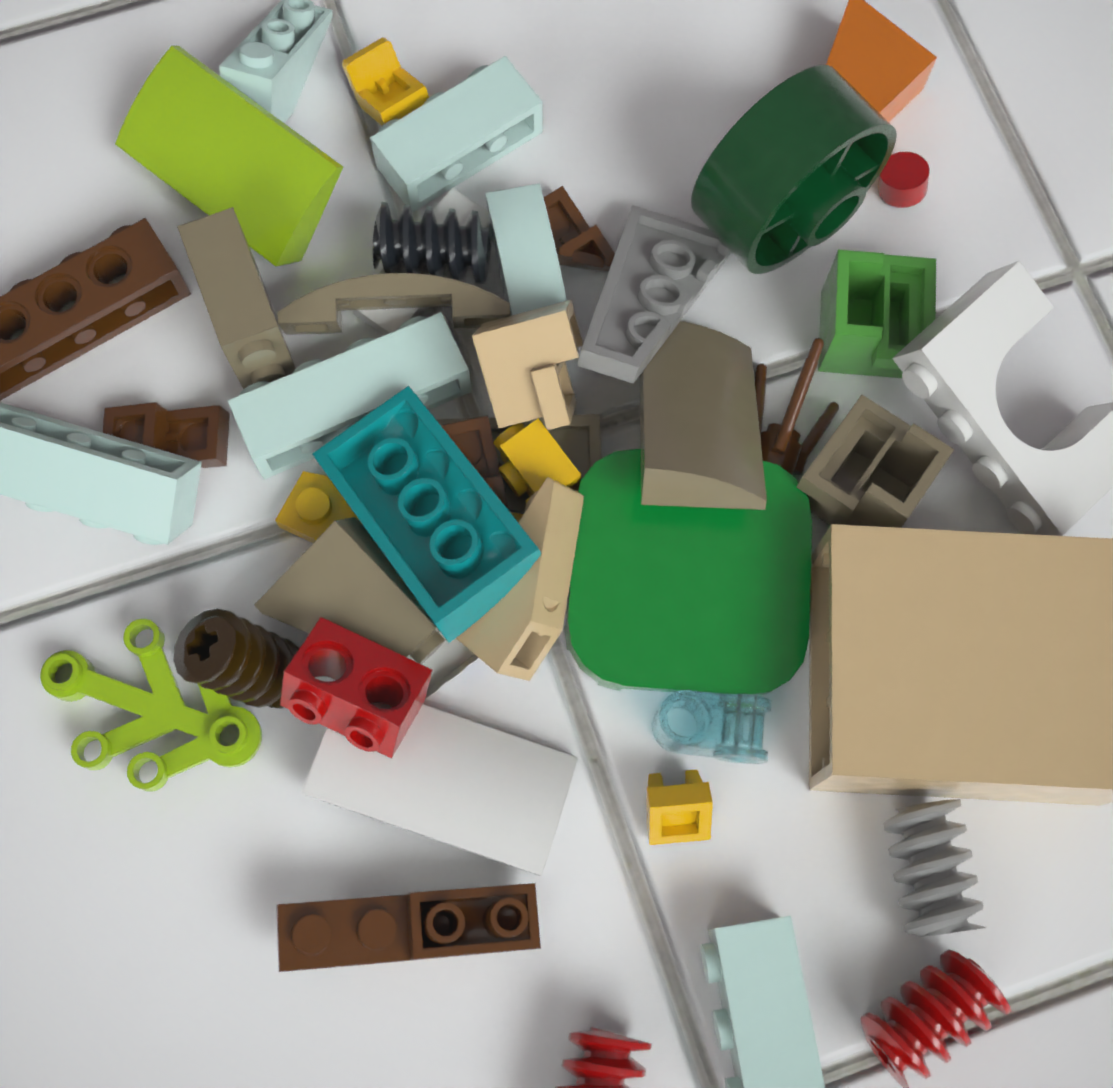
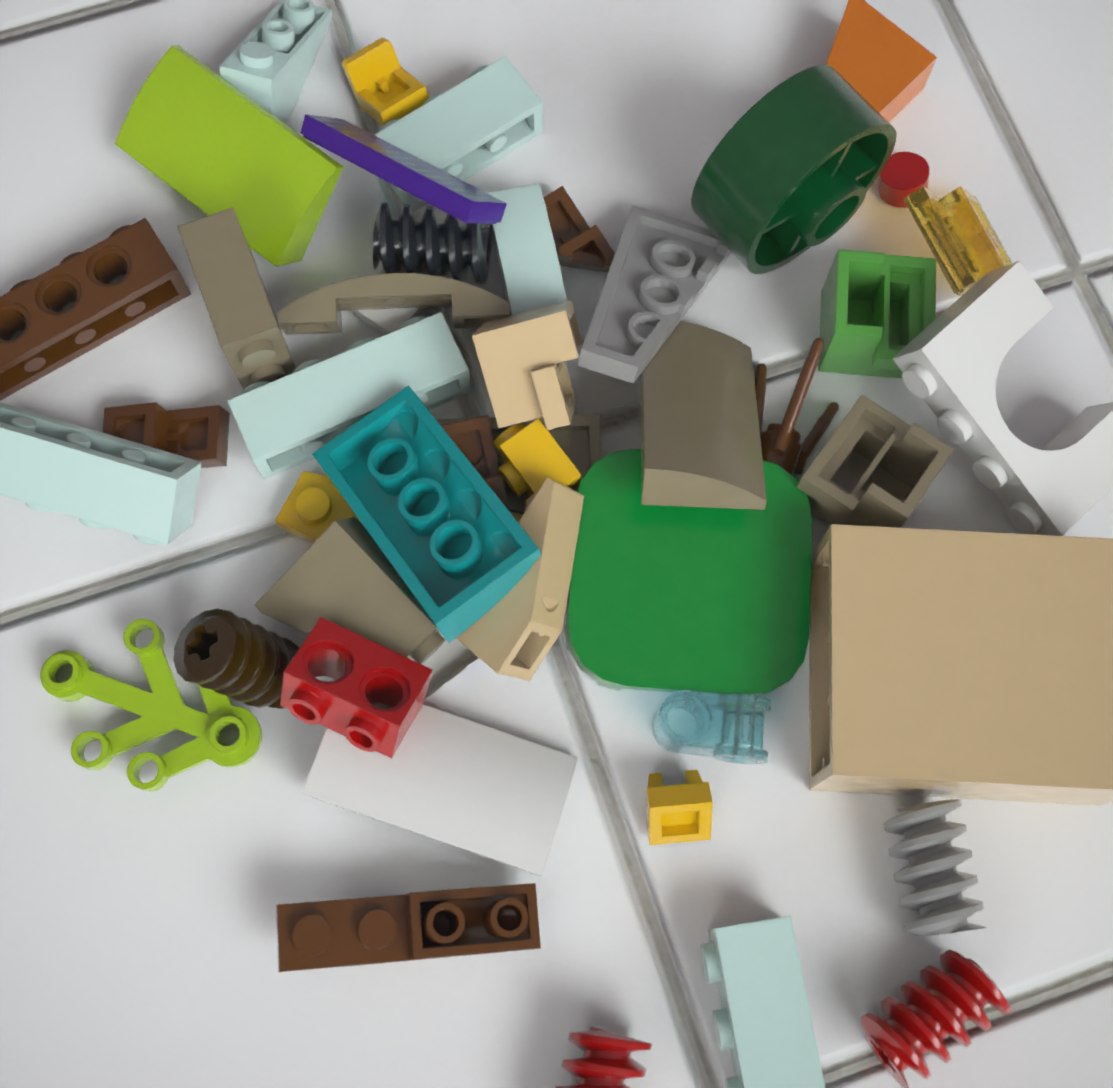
none -> dark purple tile [300,114,507,224]
none -> clear yellow slope [904,186,1012,296]

